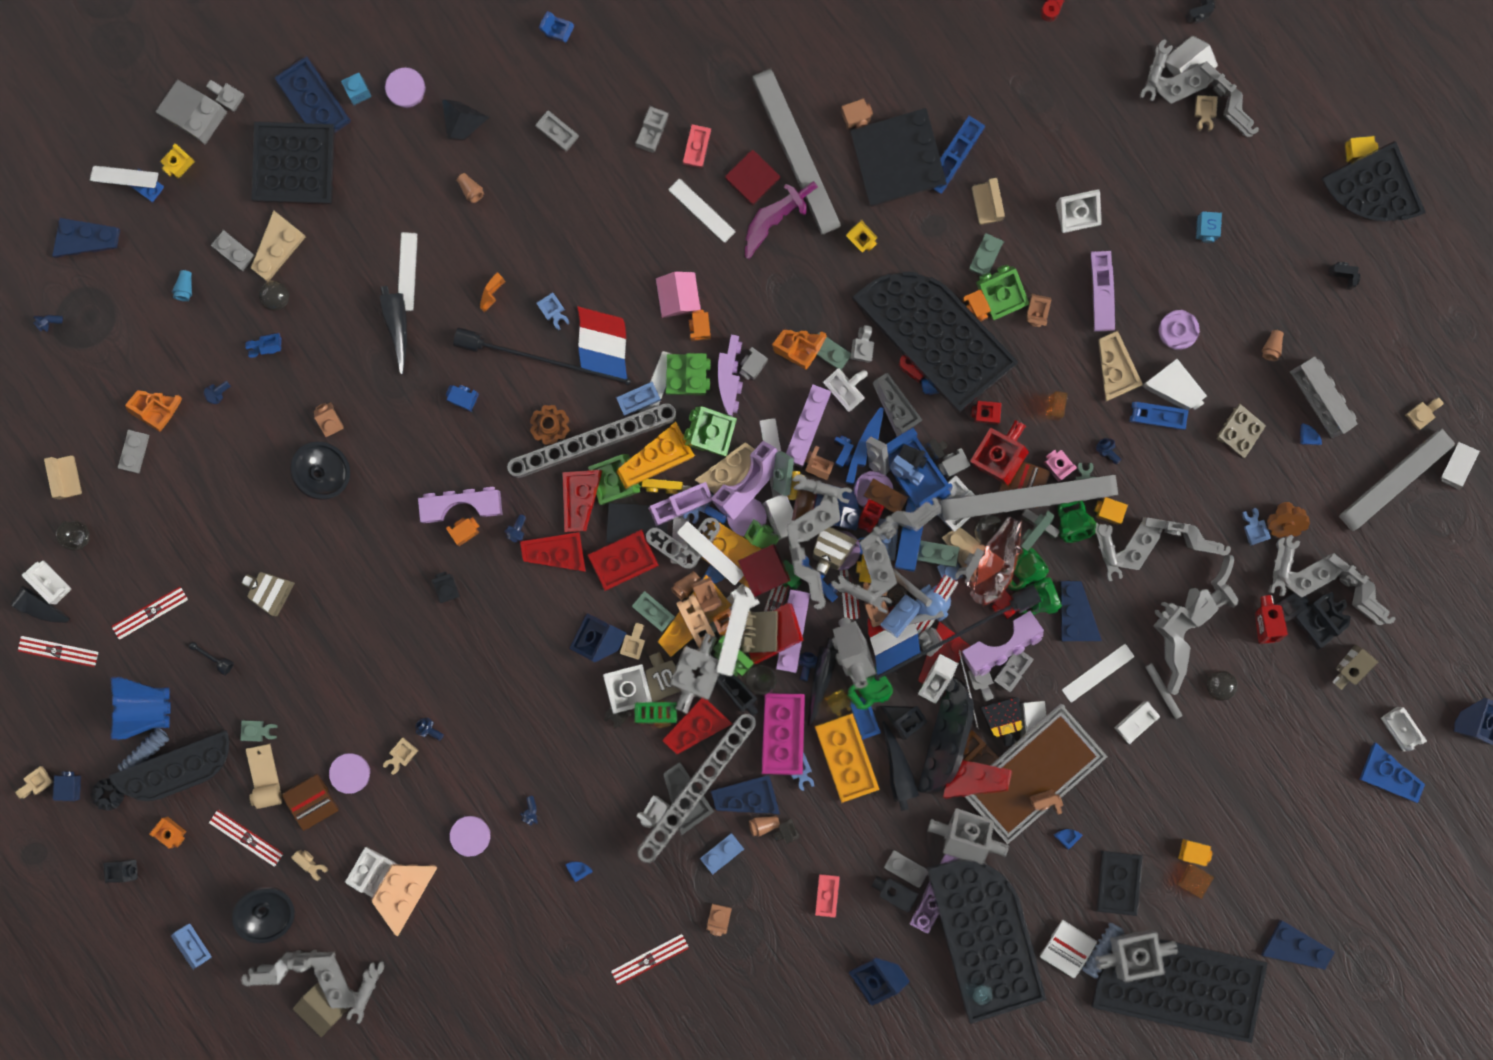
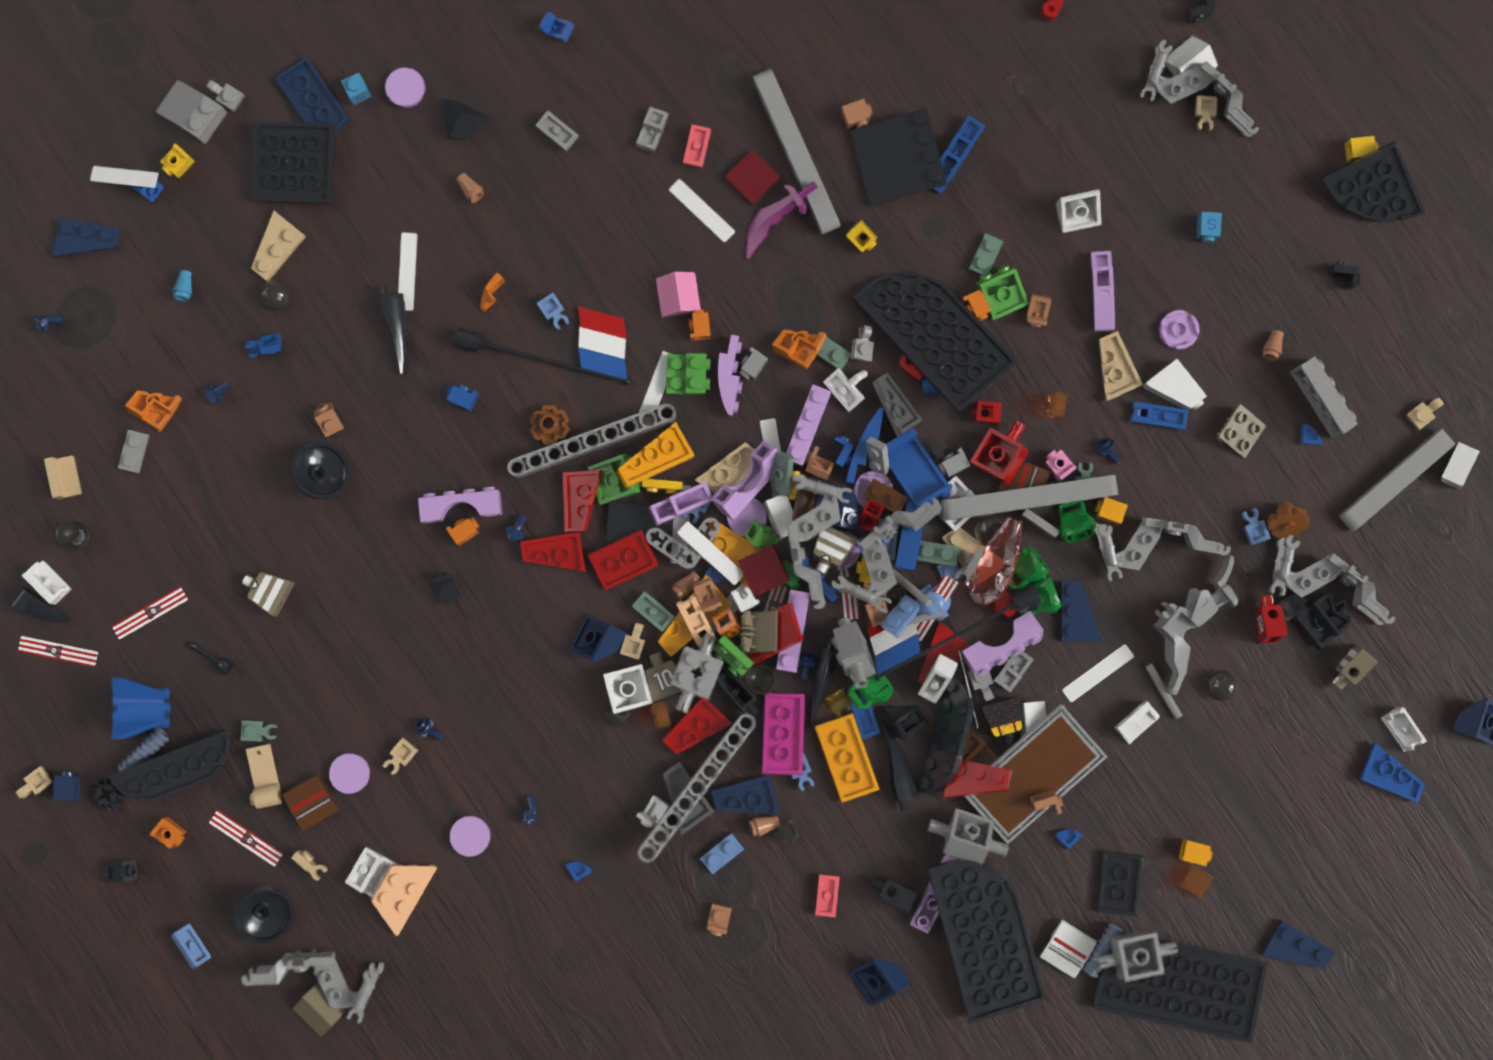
light grey plate [211,230,256,271] -> none
sticker [611,934,689,985] -> none
medium blue plate [617,381,661,417] -> none
green slope [635,702,677,723] -> none
bright green plate [684,406,737,457] -> none
blue tile [704,505,727,524] -> none
white sticker [717,595,751,676] -> none
light grey plate [884,850,928,888] -> none
medium blue plate [889,455,924,486] -> none
black bracket [898,444,928,471] -> none
light grey tile [919,627,943,657] -> none
tan panel [972,178,1005,225] -> none
clear light blue plate [972,986,993,1005] -> none
sand green plate [1022,511,1054,551] -> none

